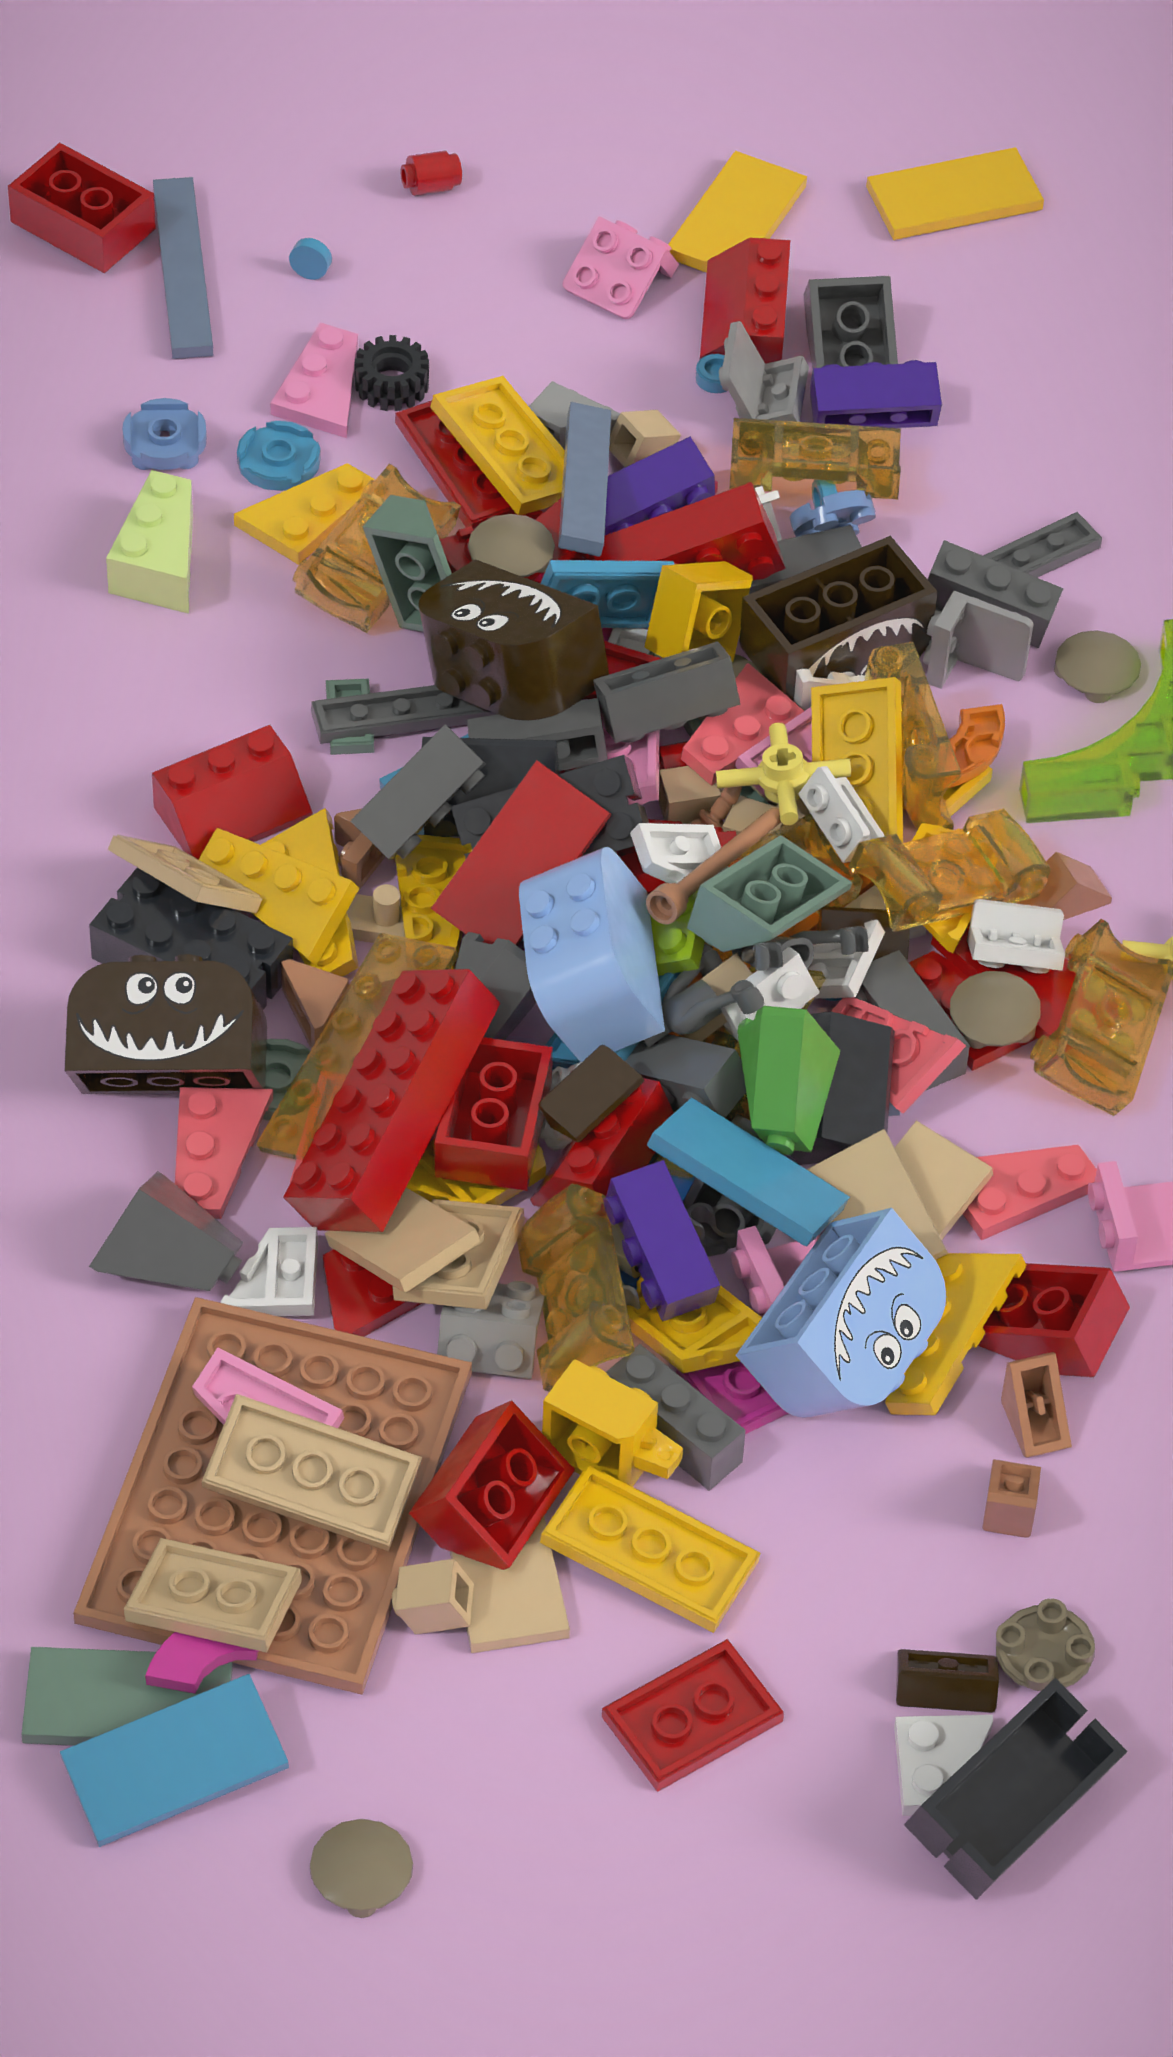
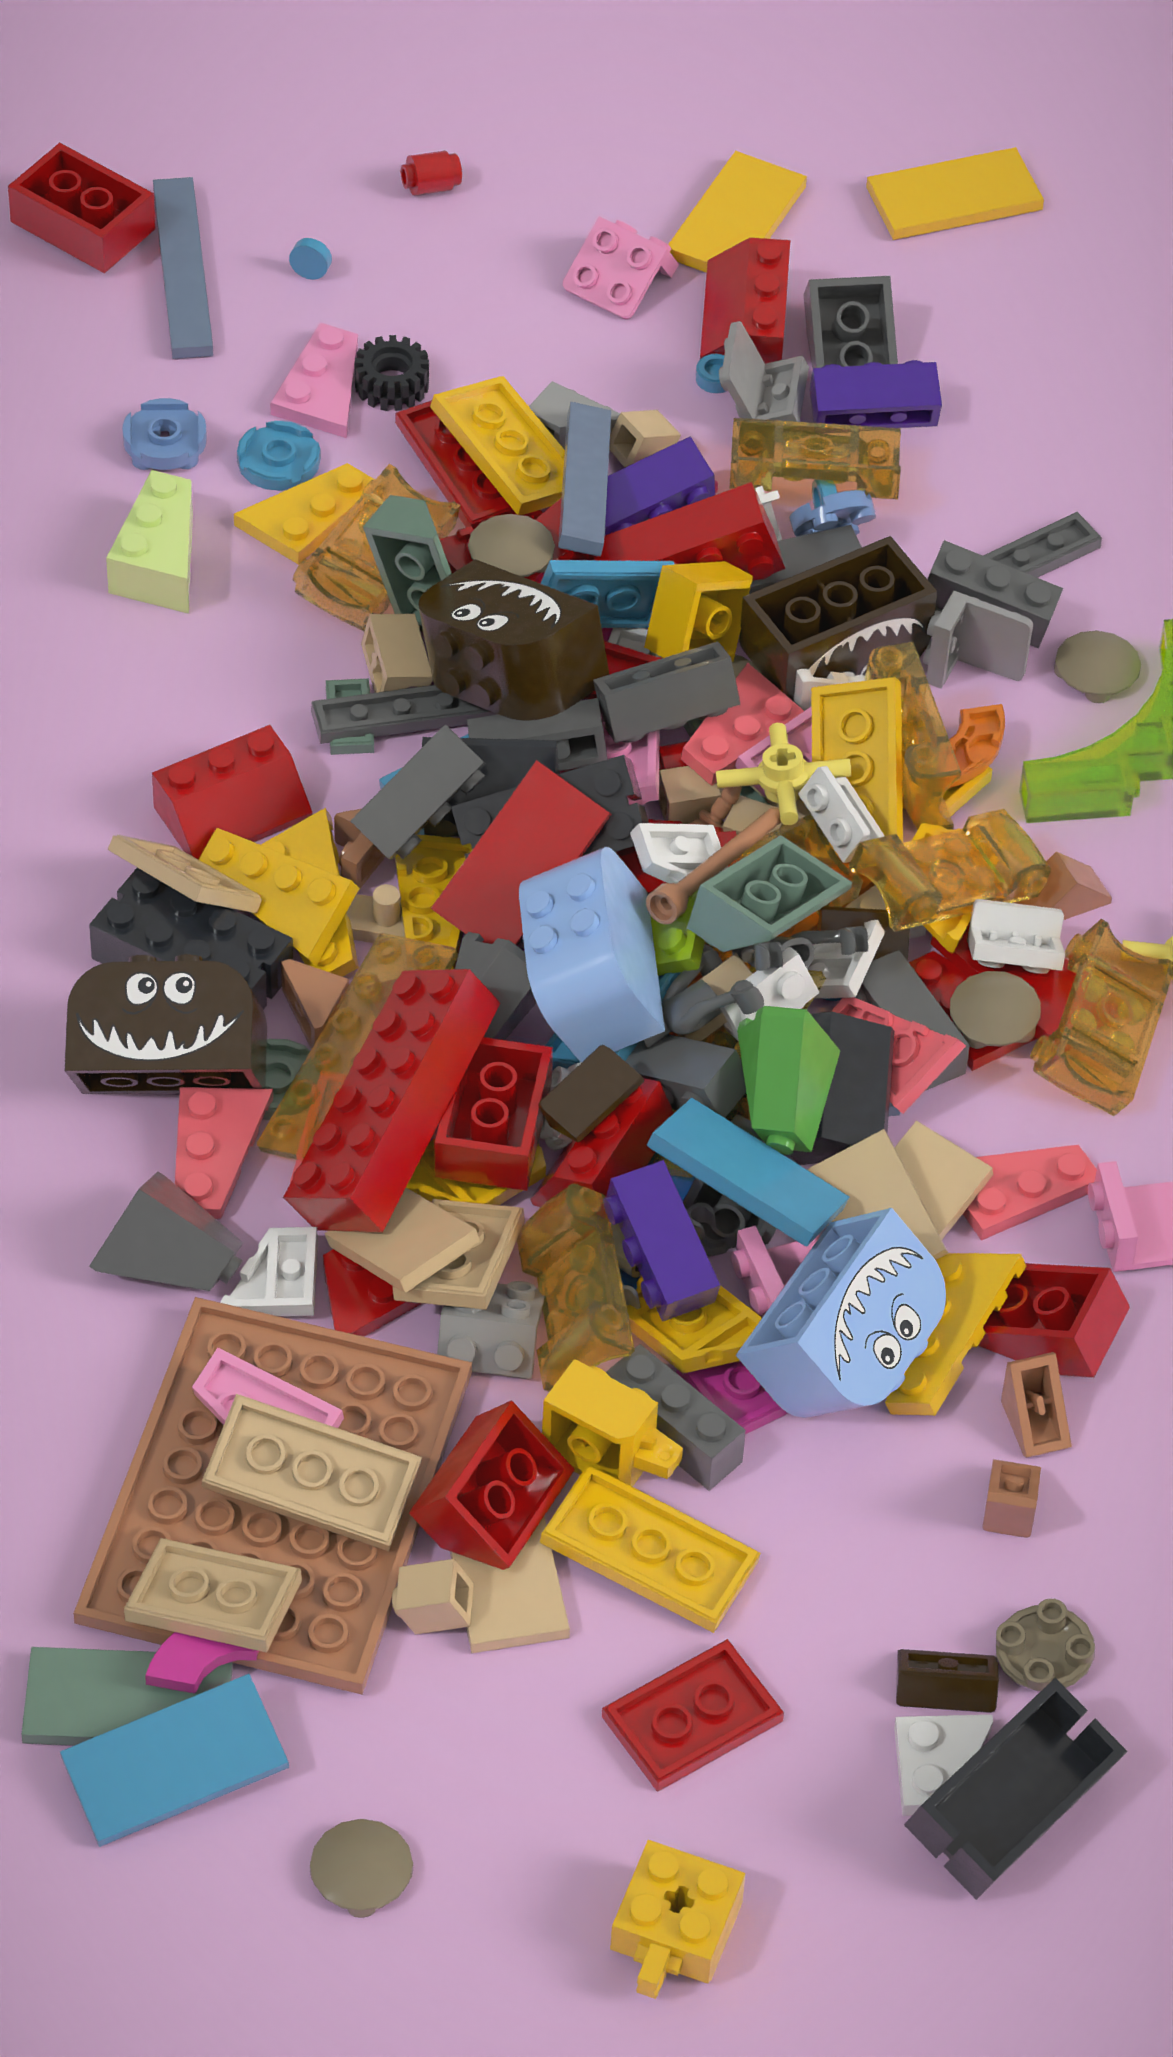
none -> tan hinge [361,614,433,693]
none -> yellow hinge [610,1840,746,1999]

